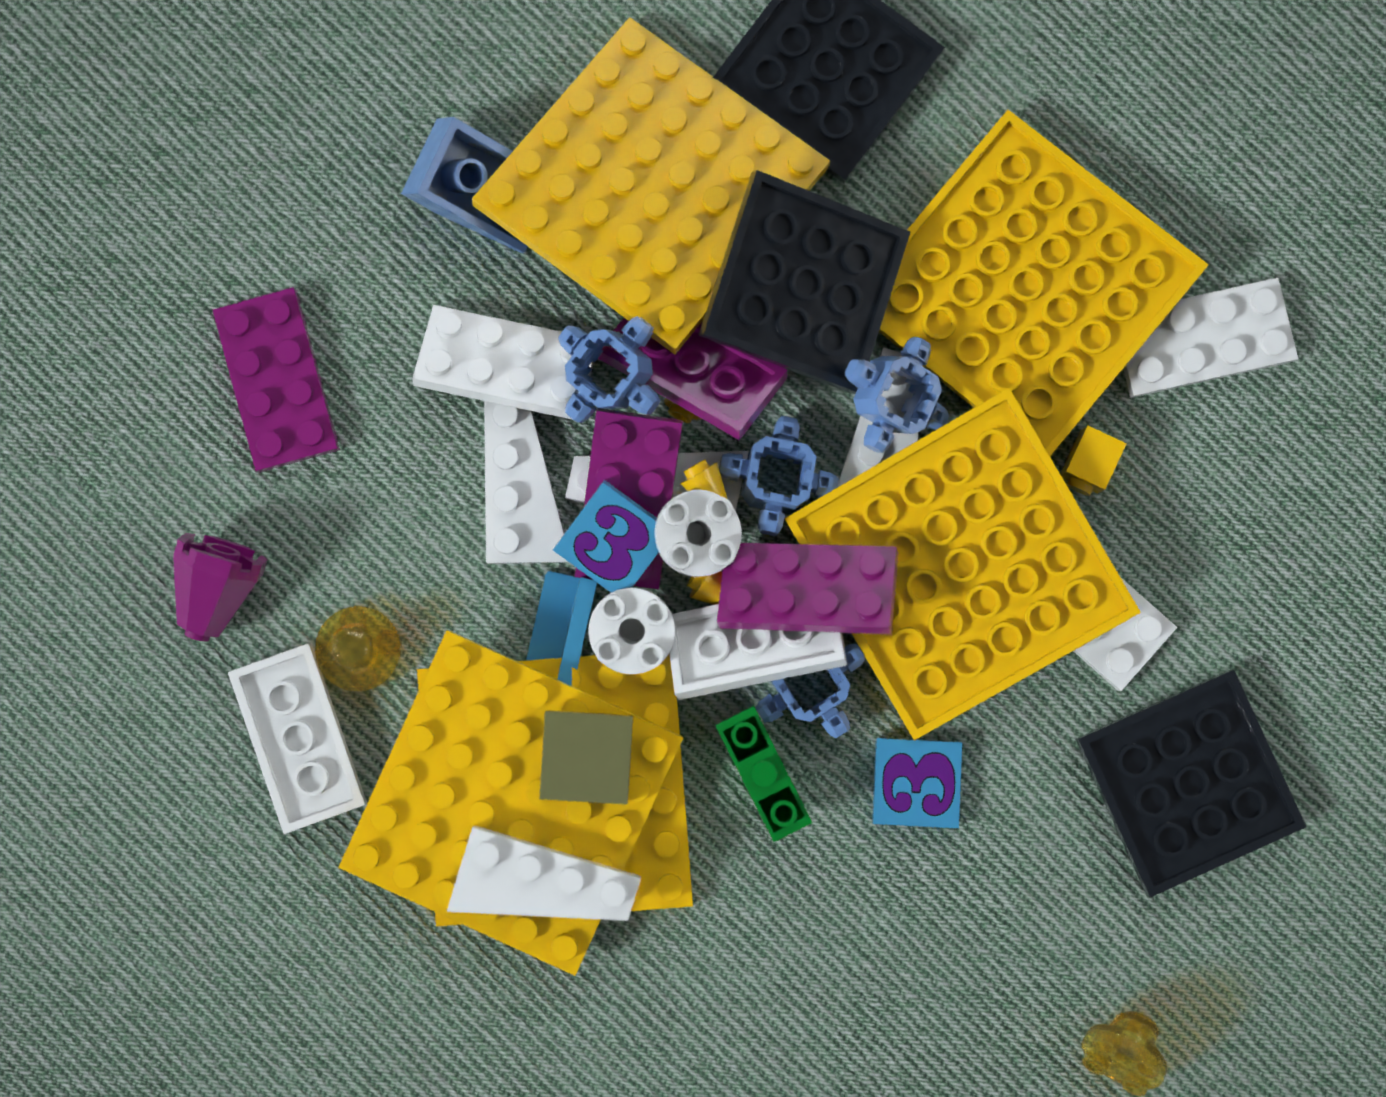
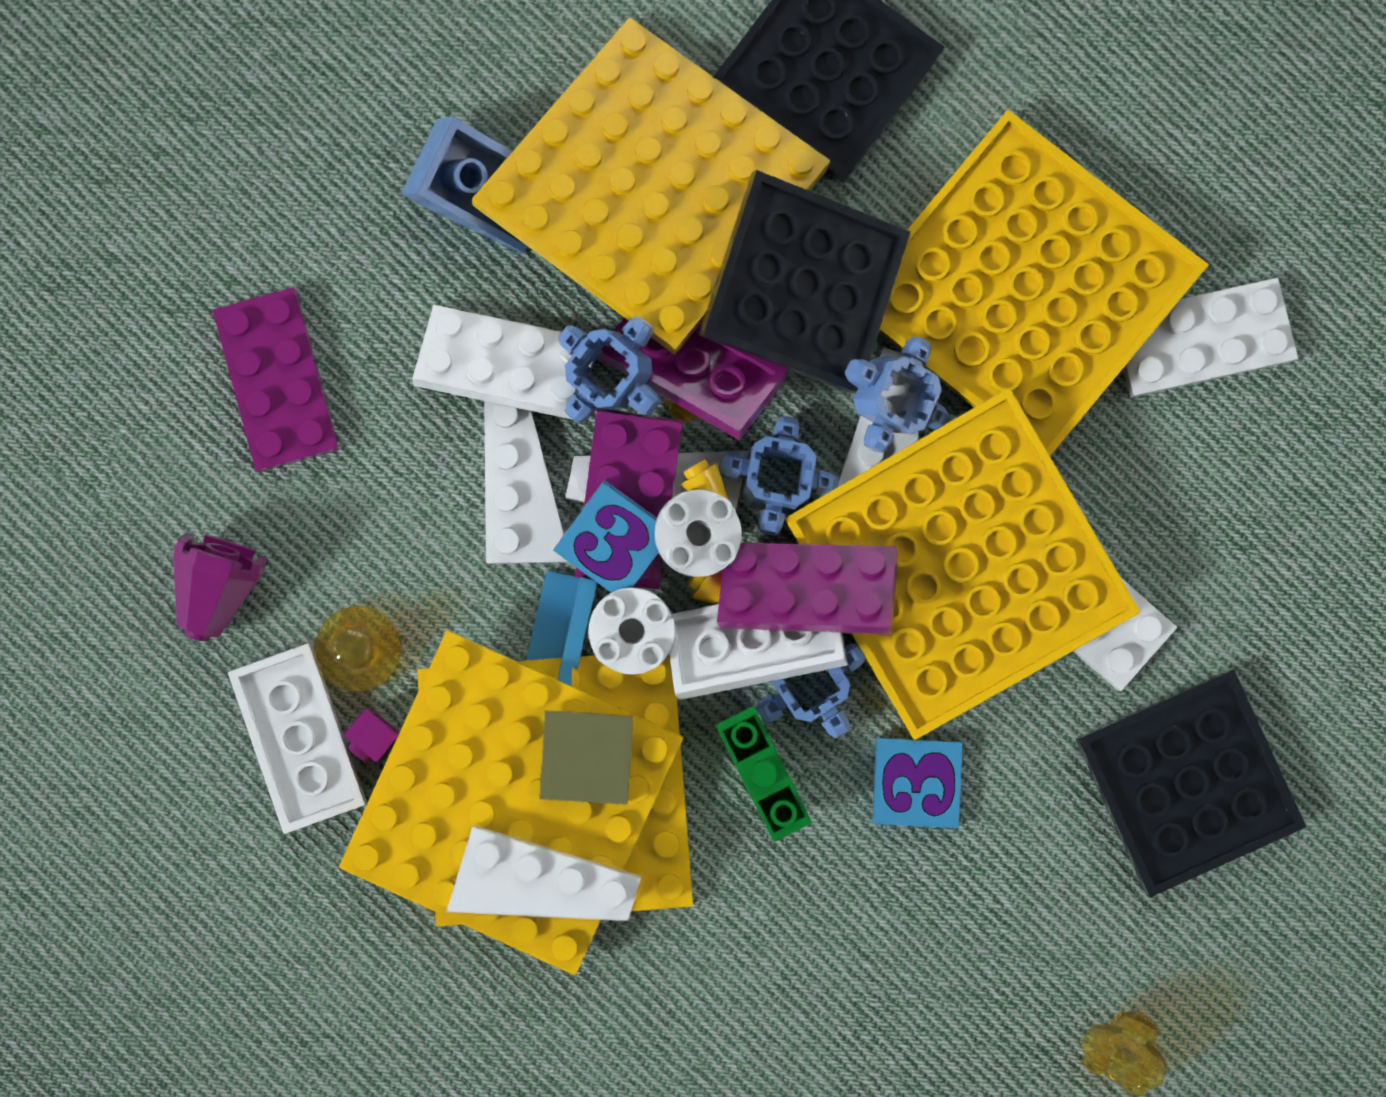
yellow brick [1060,425,1127,496] -> none
none -> magenta plate [343,708,400,763]

